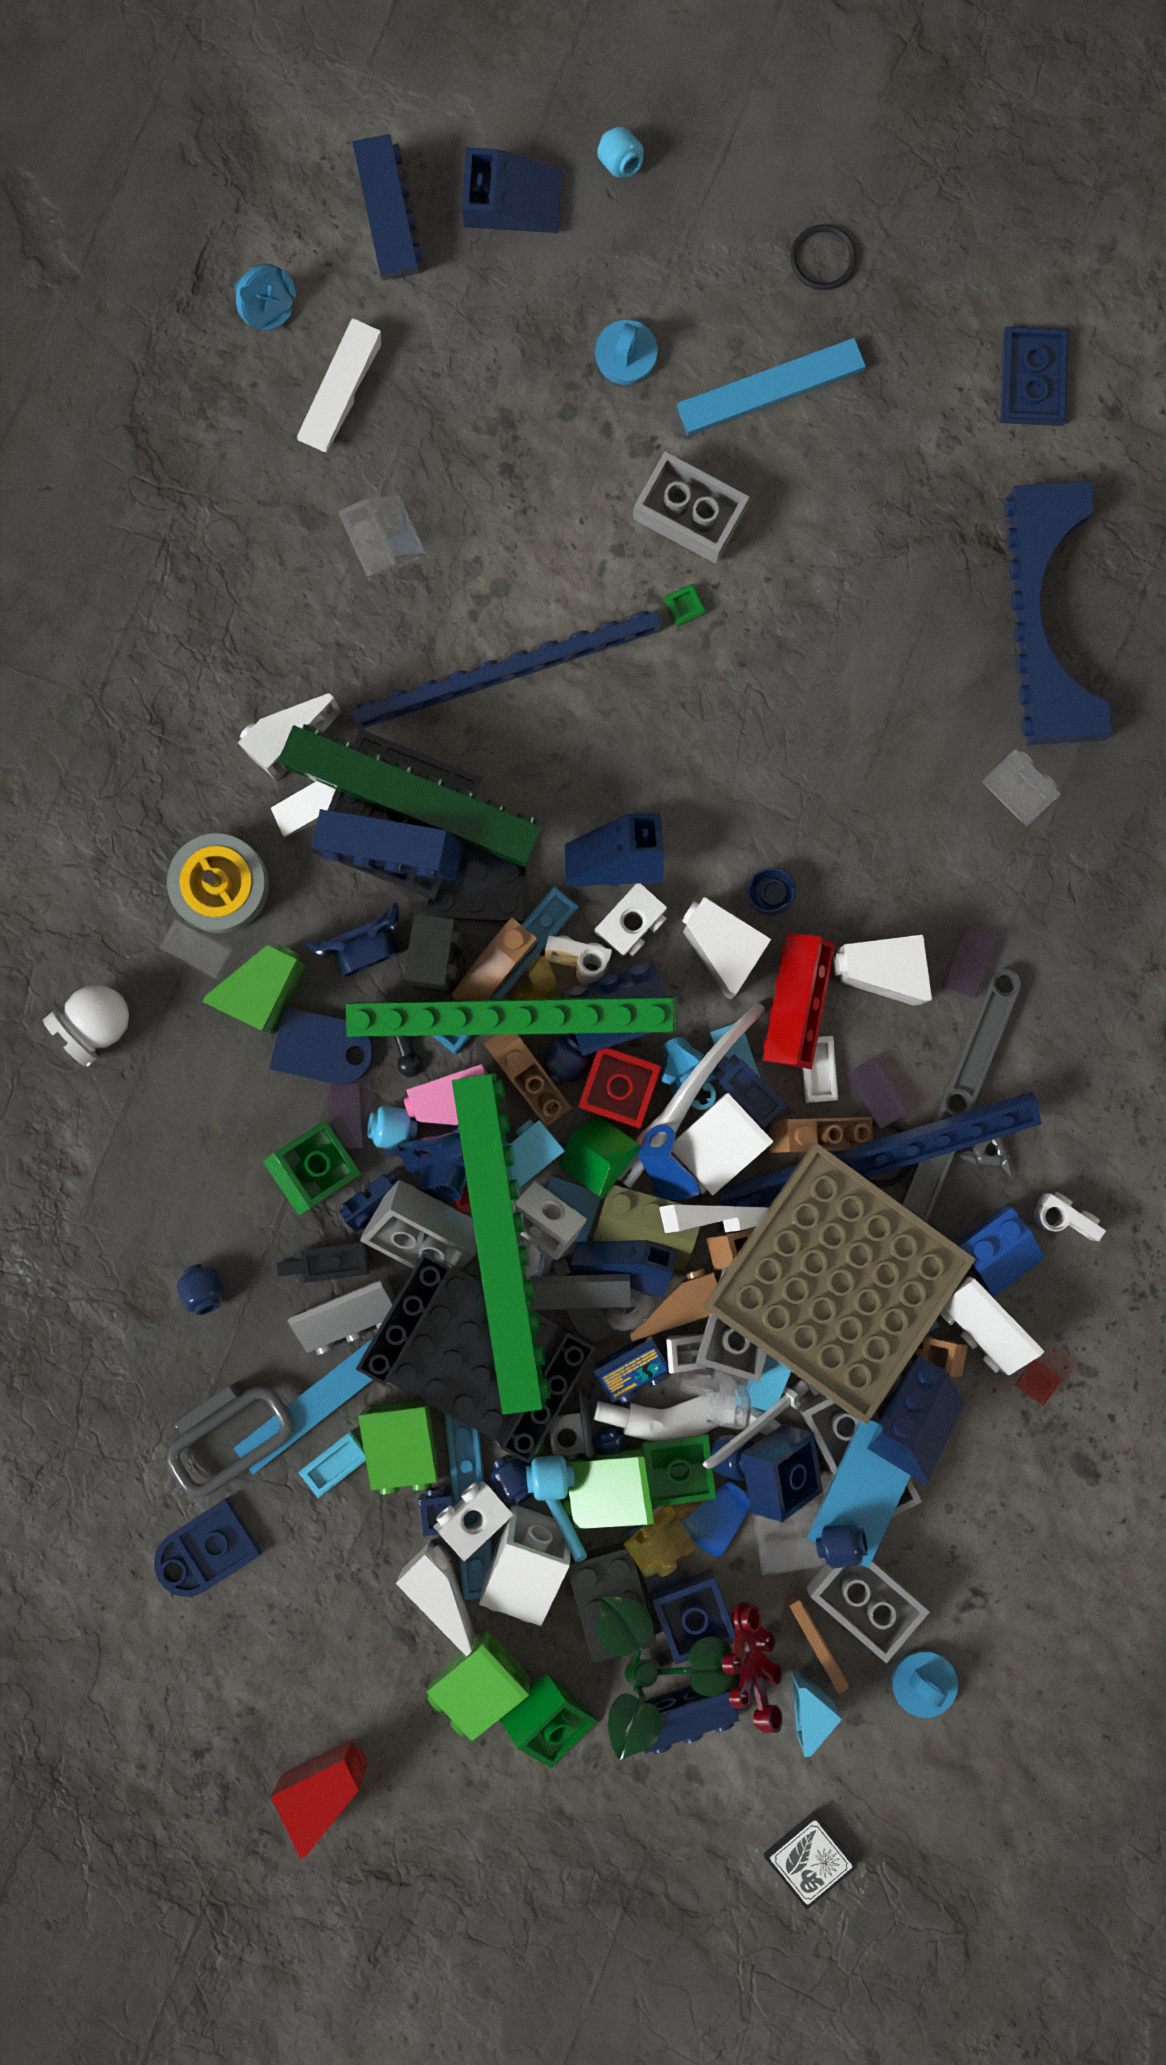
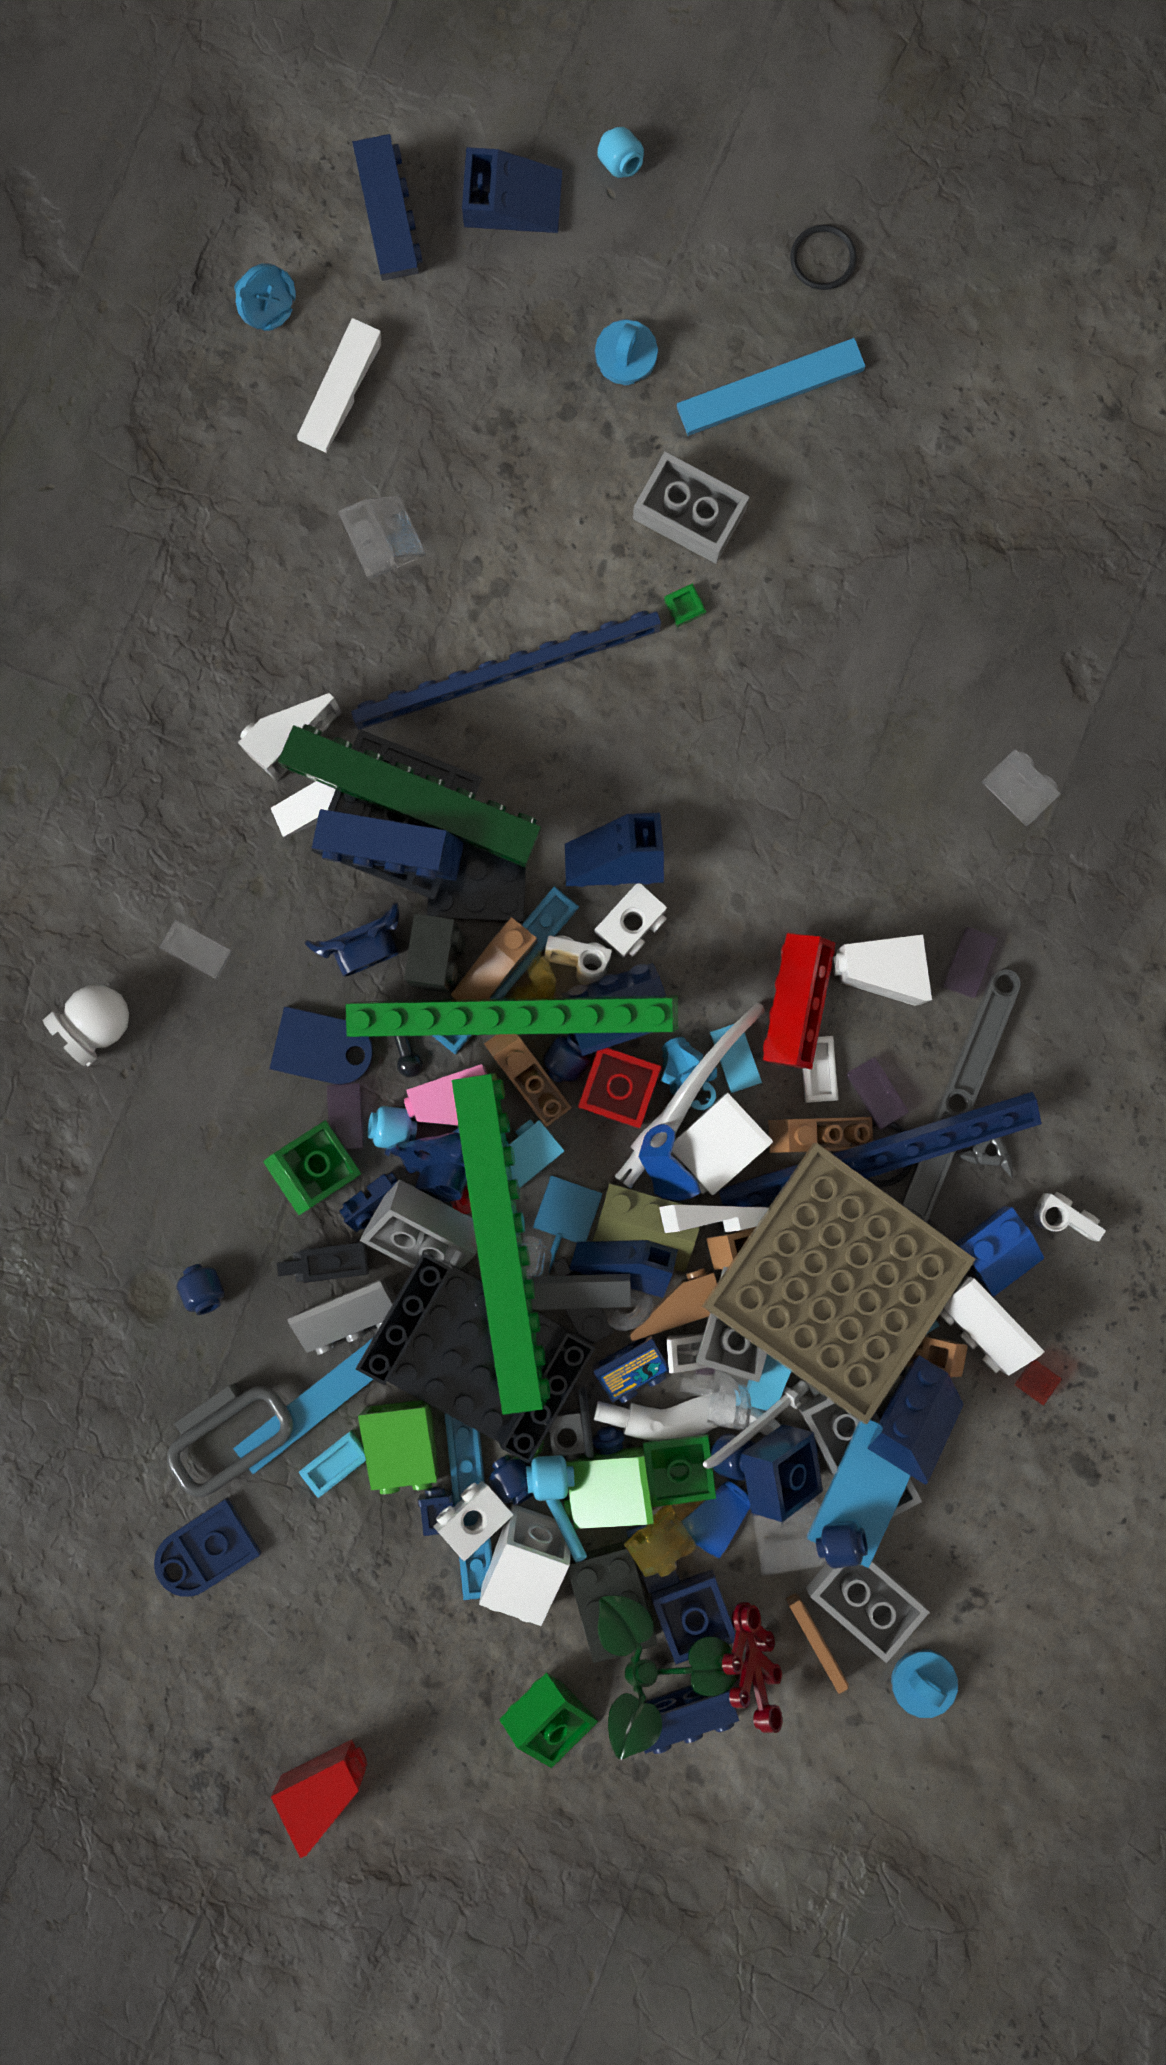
wheel [167,833,269,933] -> none
bright green slope [202,944,306,1034] -> none
white slope [396,1542,475,1656] -> none
bright green slope [426,1629,531,1741] -> none
white brick [516,1181,587,1261] -> none
green slope [560,1115,642,1199] -> none
white slope [682,897,771,1000] -> none
dark blue hinge [713,1054,787,1128] -> none
dark blue hair [746,867,796,916] -> none
tile [763,1811,858,1910] -> none
medium azure slope [792,1670,842,1757] -> none
dark blue tile [1000,327,1069,426] -> none
dark blue arch [1004,481,1112,746] -> none

